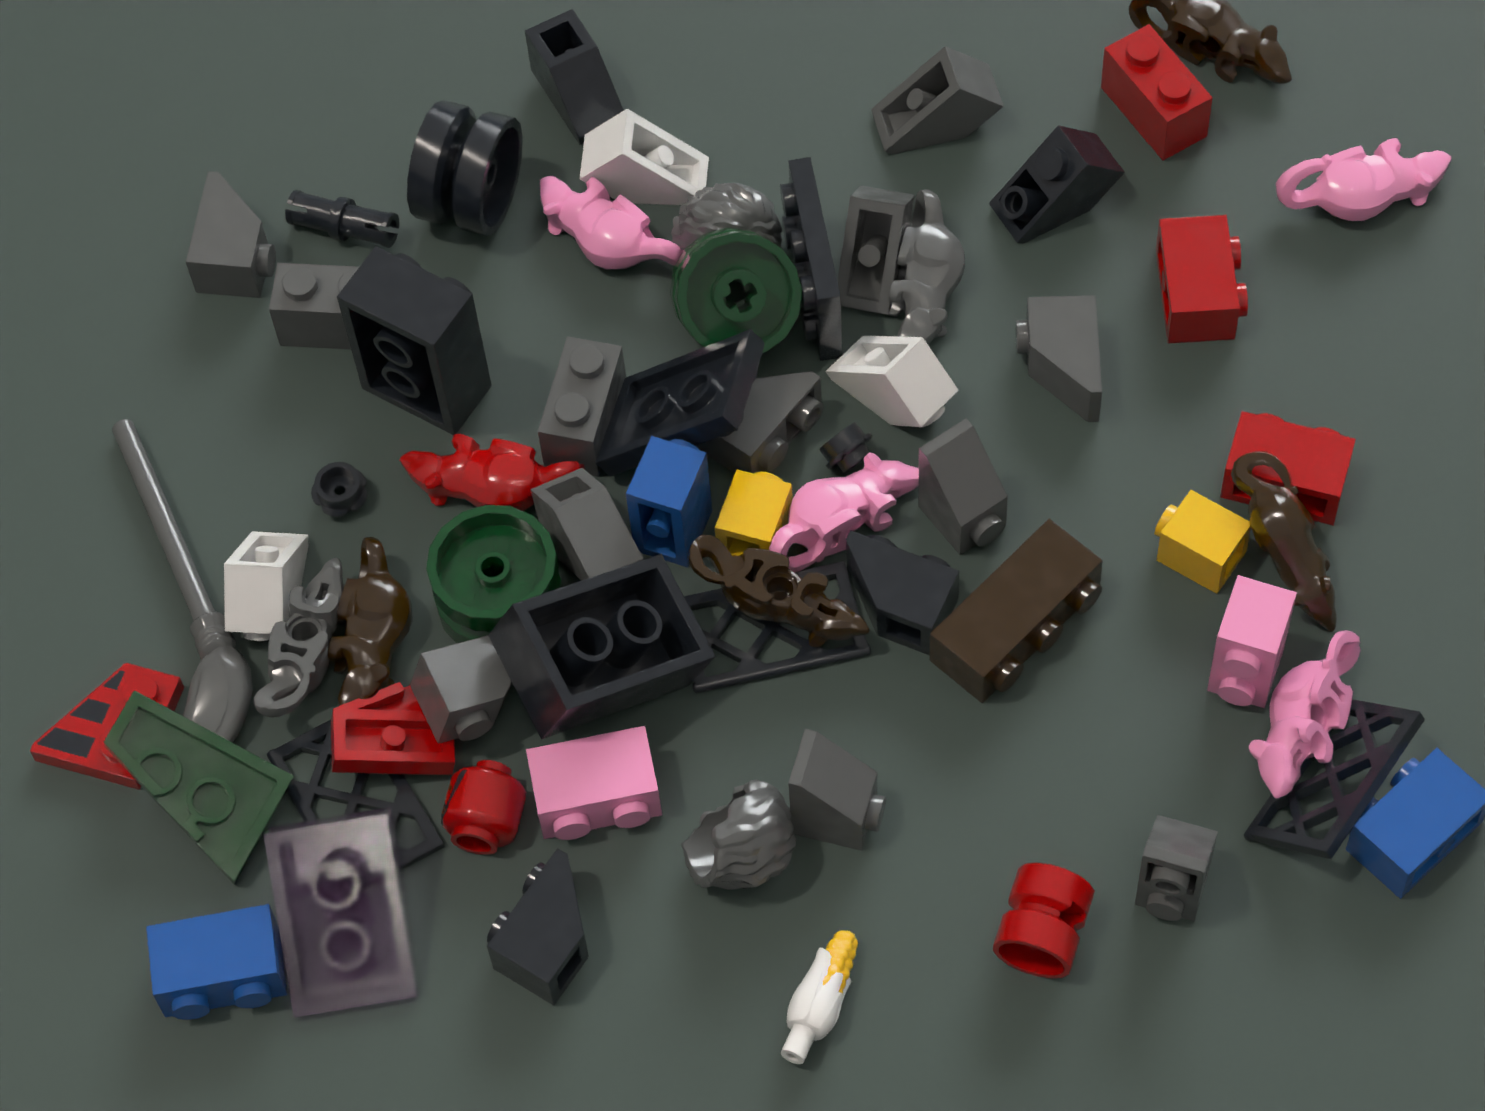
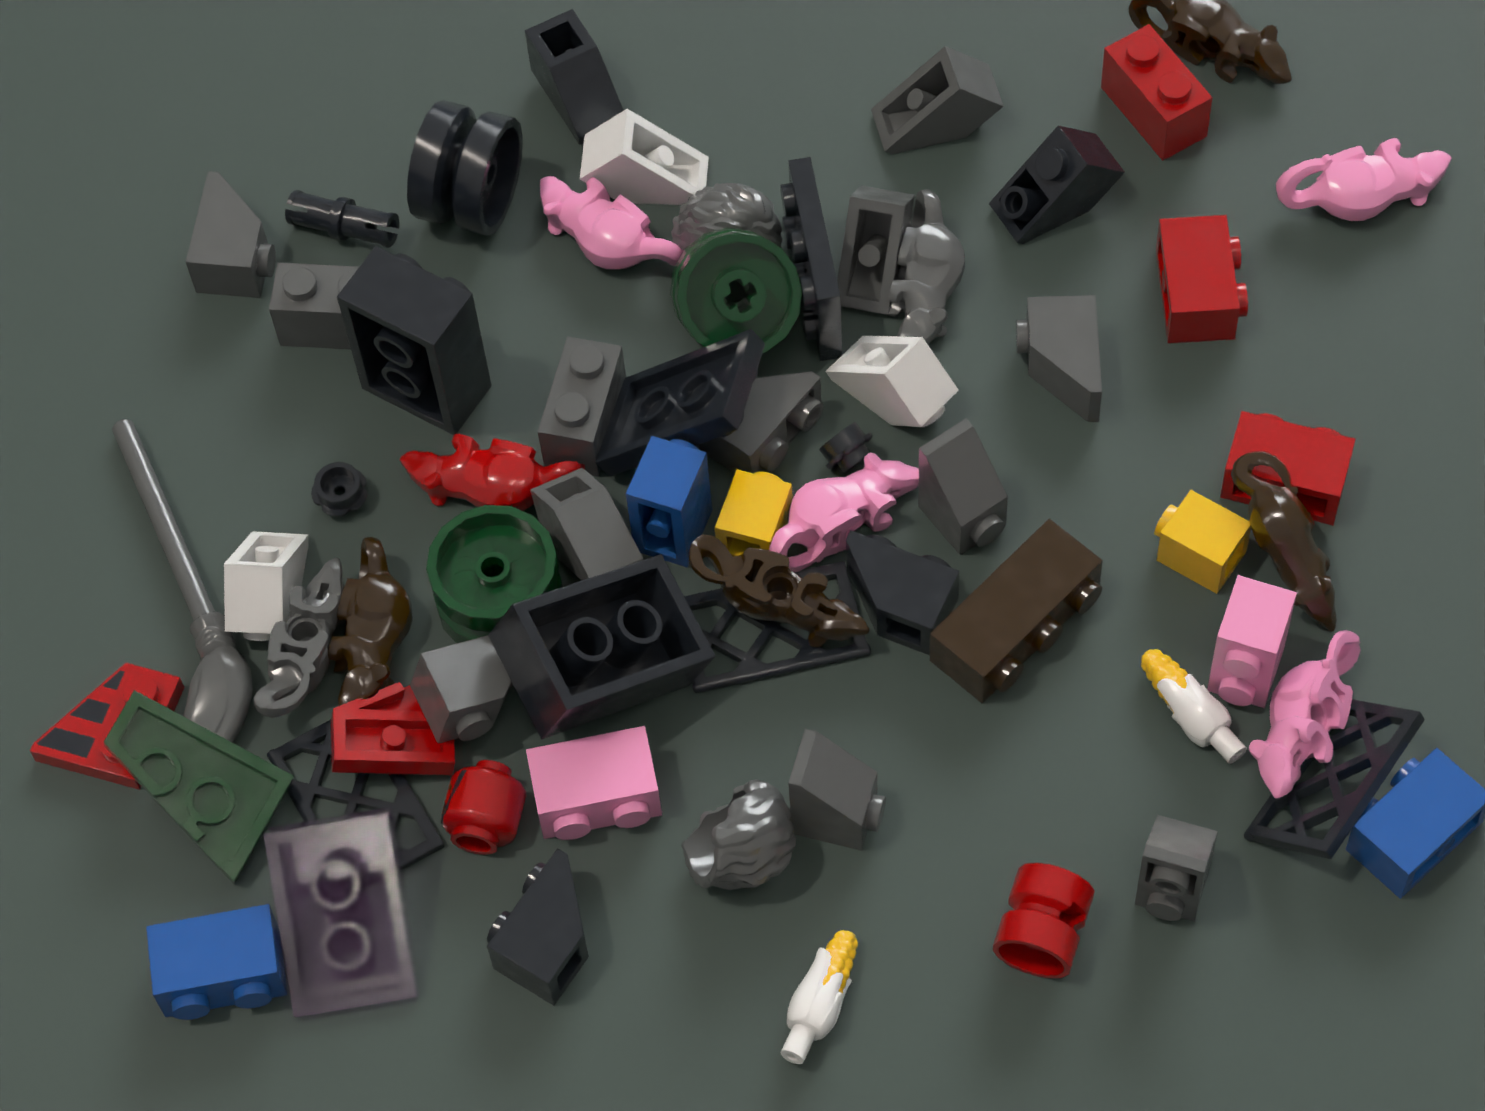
none -> white piece [1141,649,1247,764]

